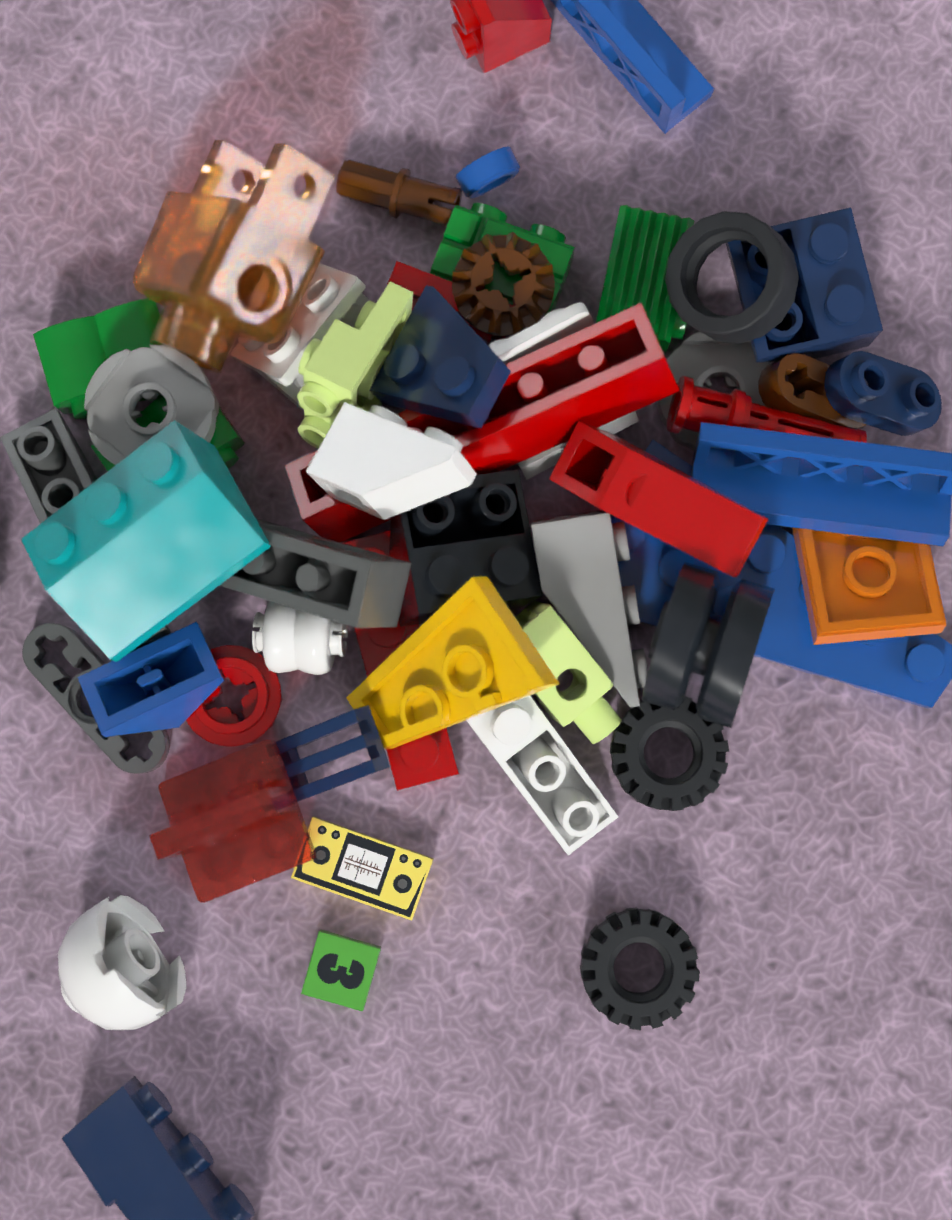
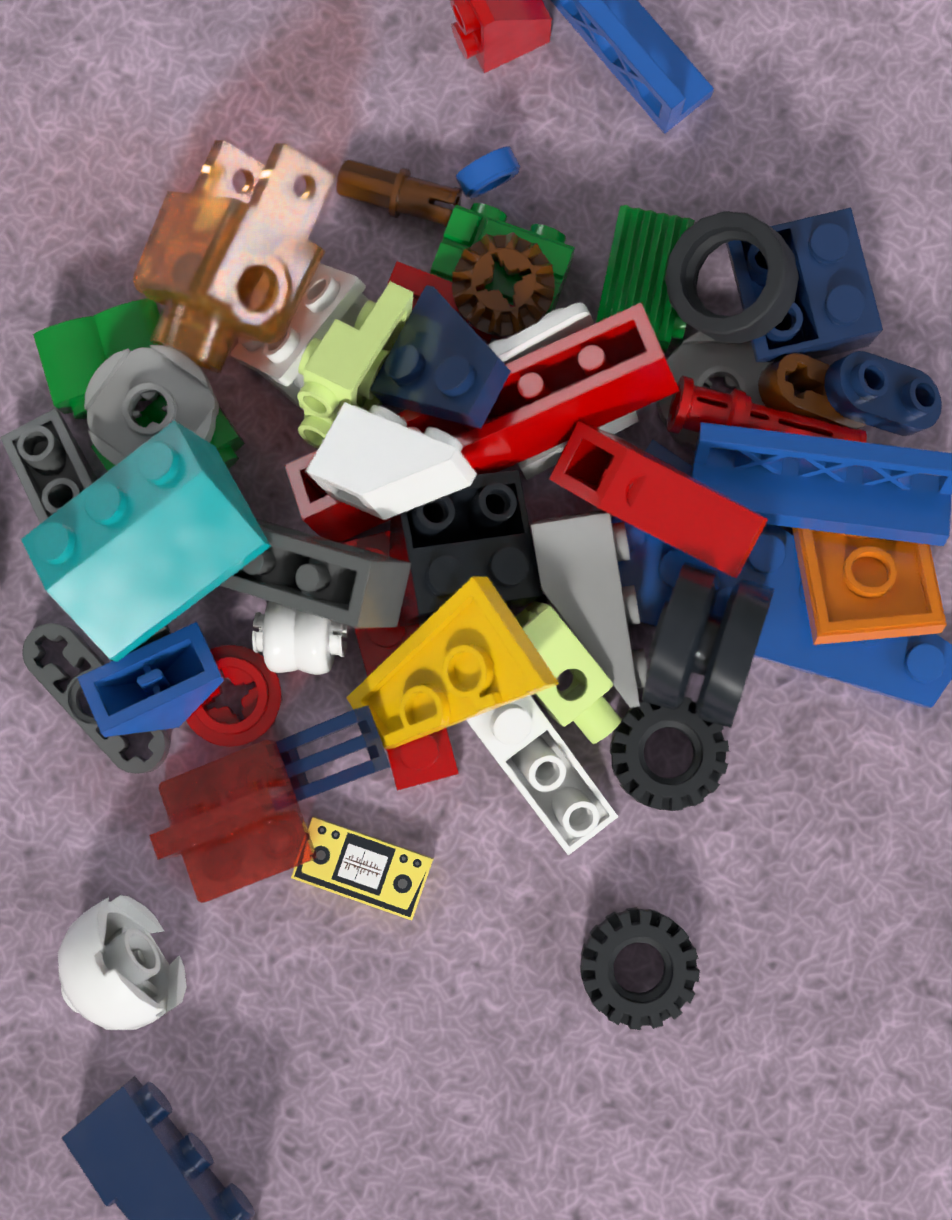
bright green tile [301,930,382,1012] -> none

